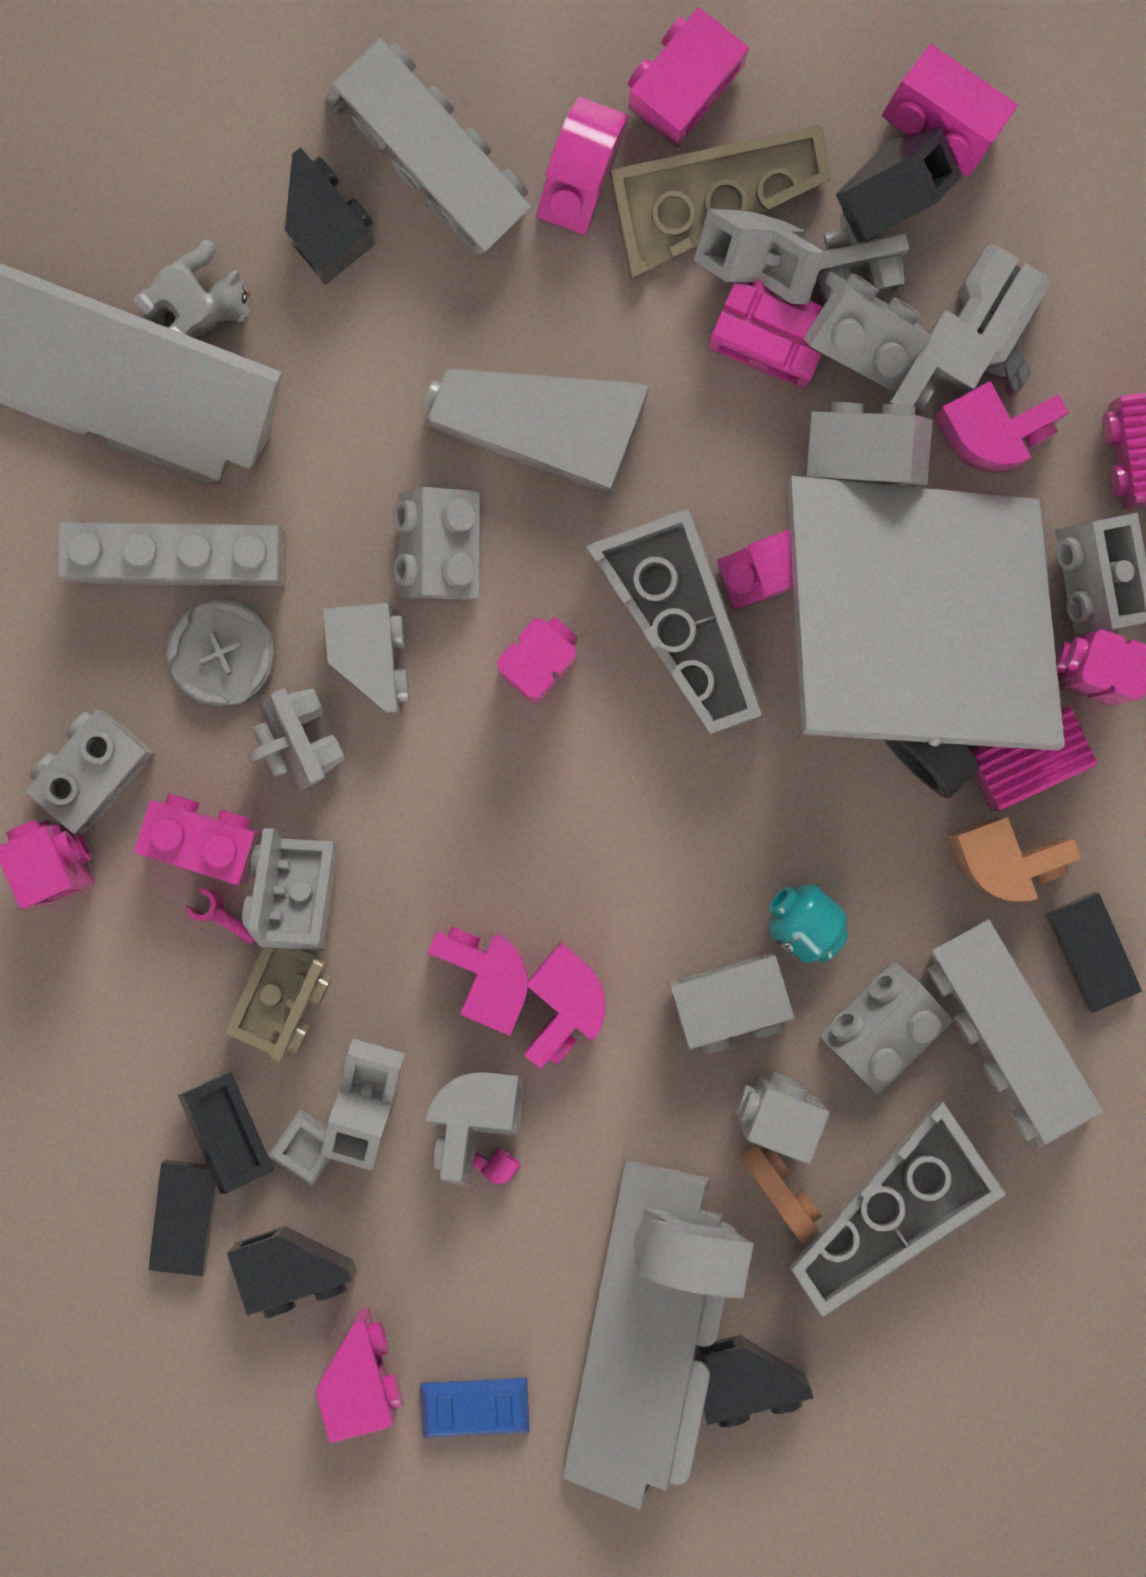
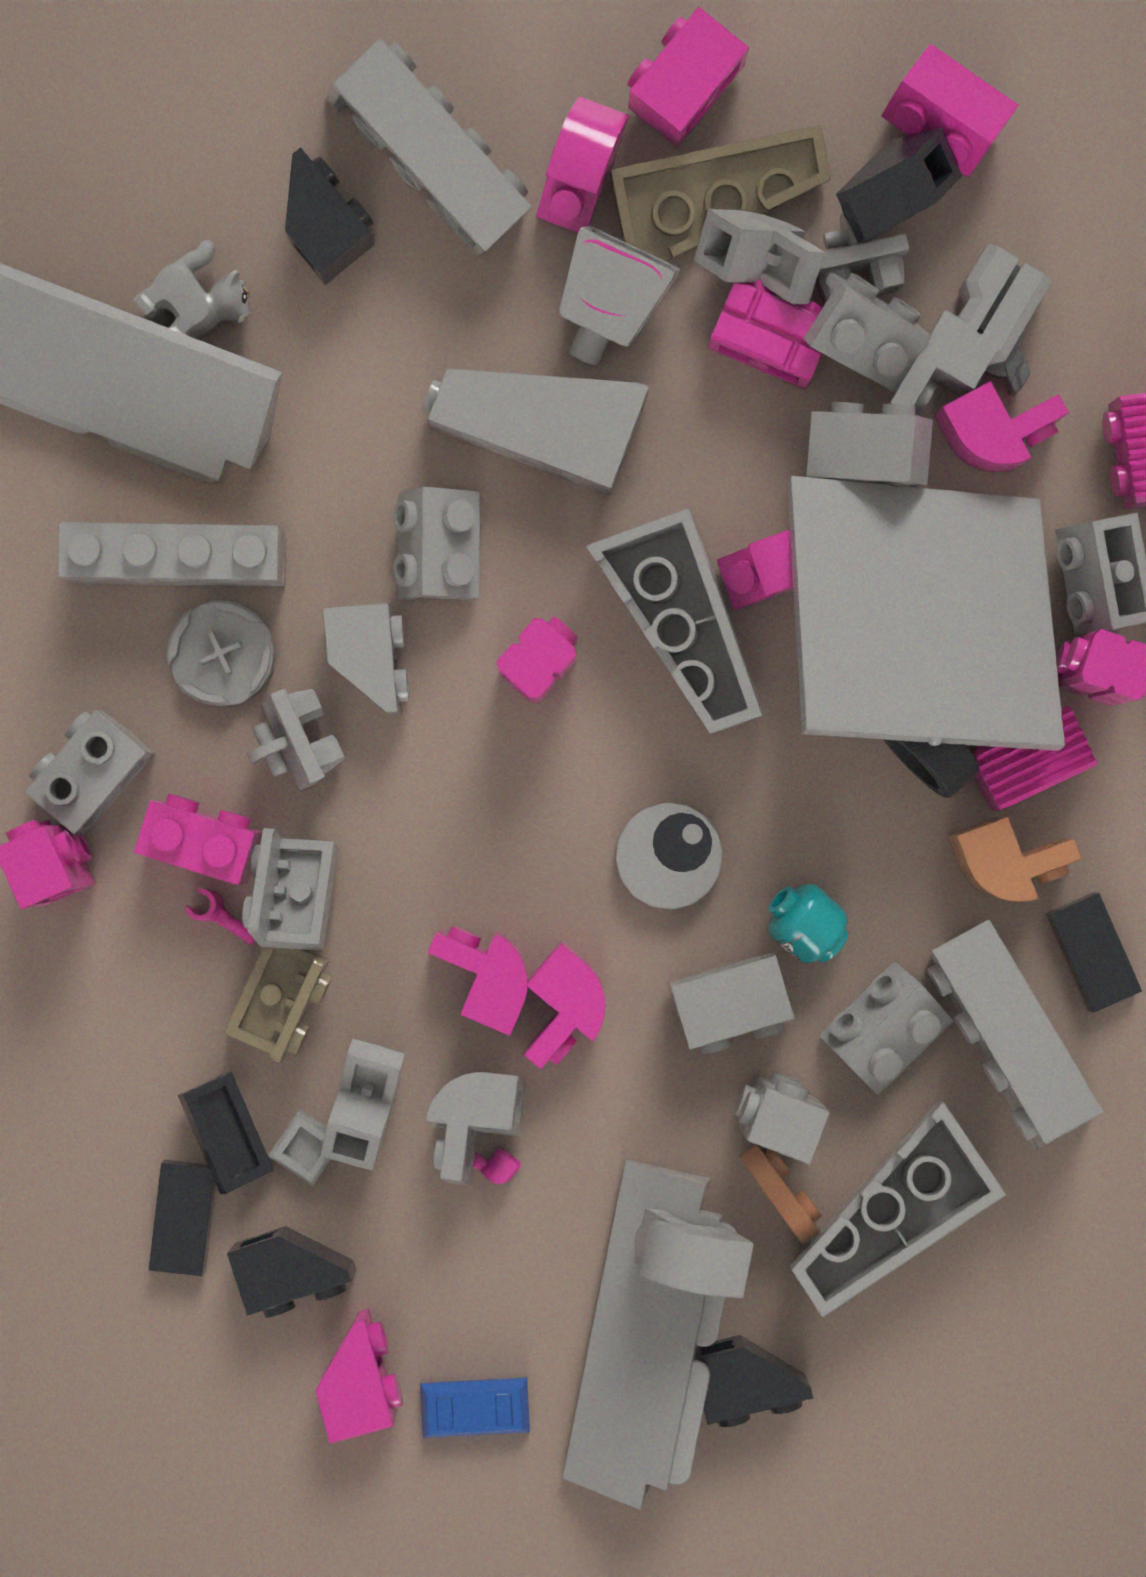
none -> light grey torso [559,225,681,366]
none -> light grey tile [615,802,723,910]

